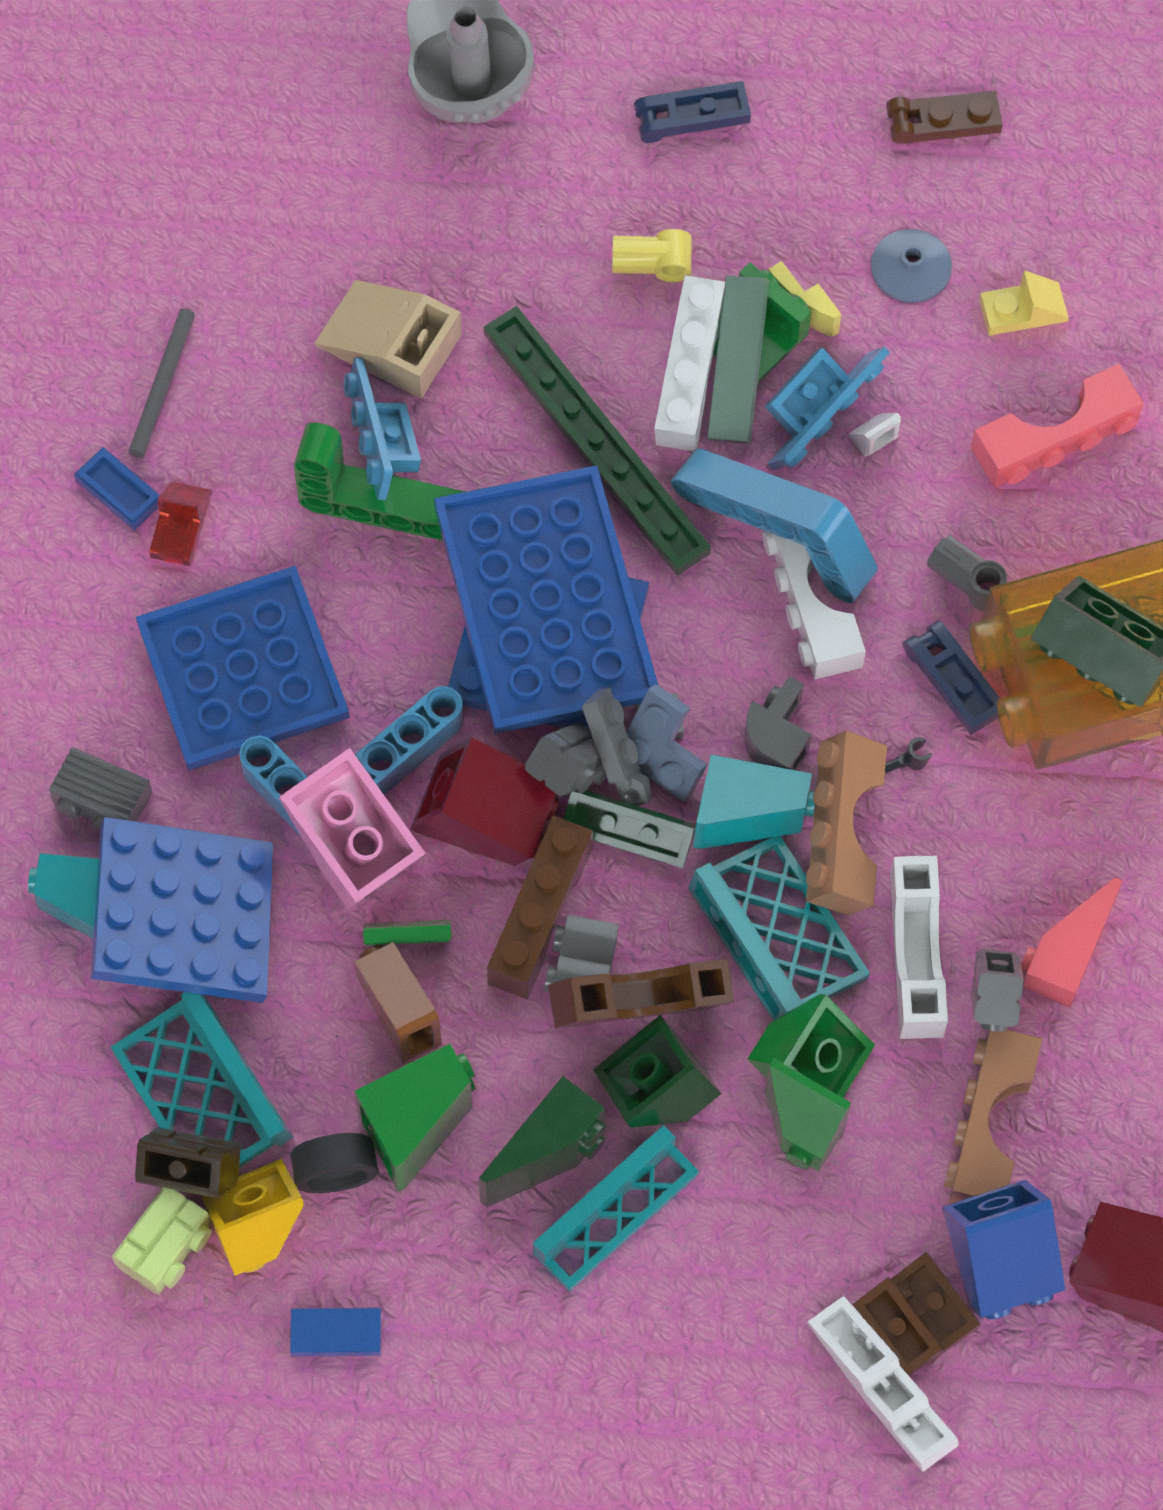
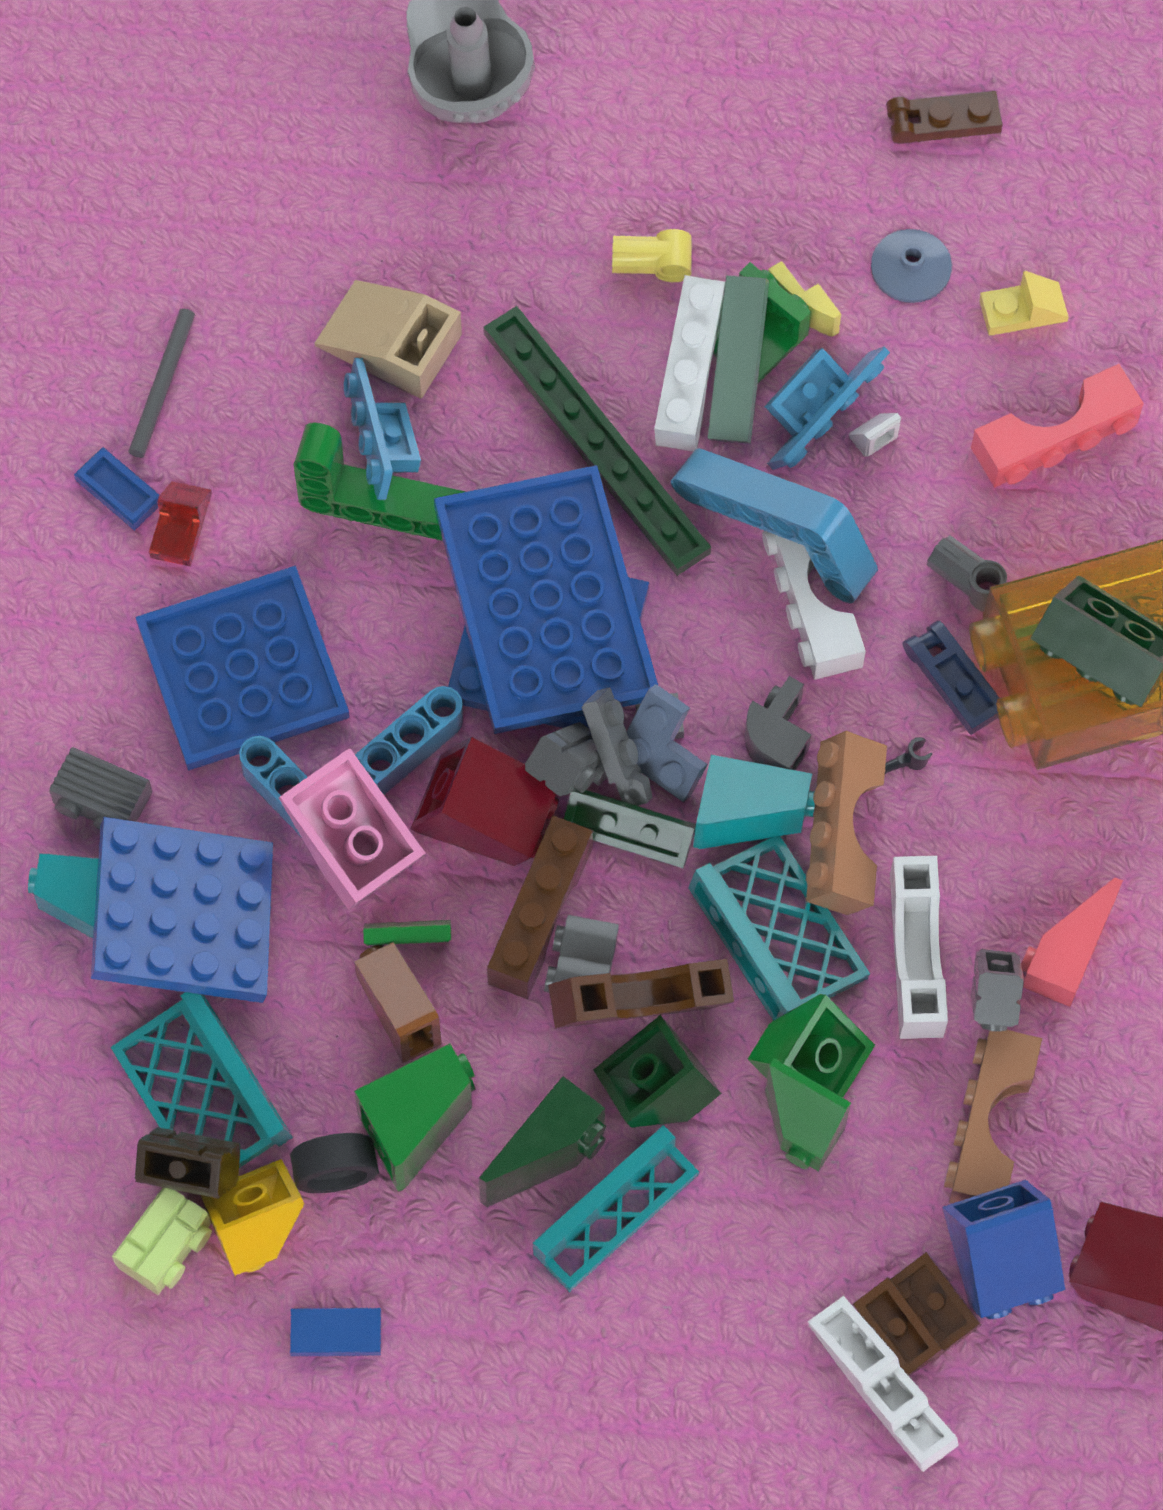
dark blue plate [633,81,751,143] -> none

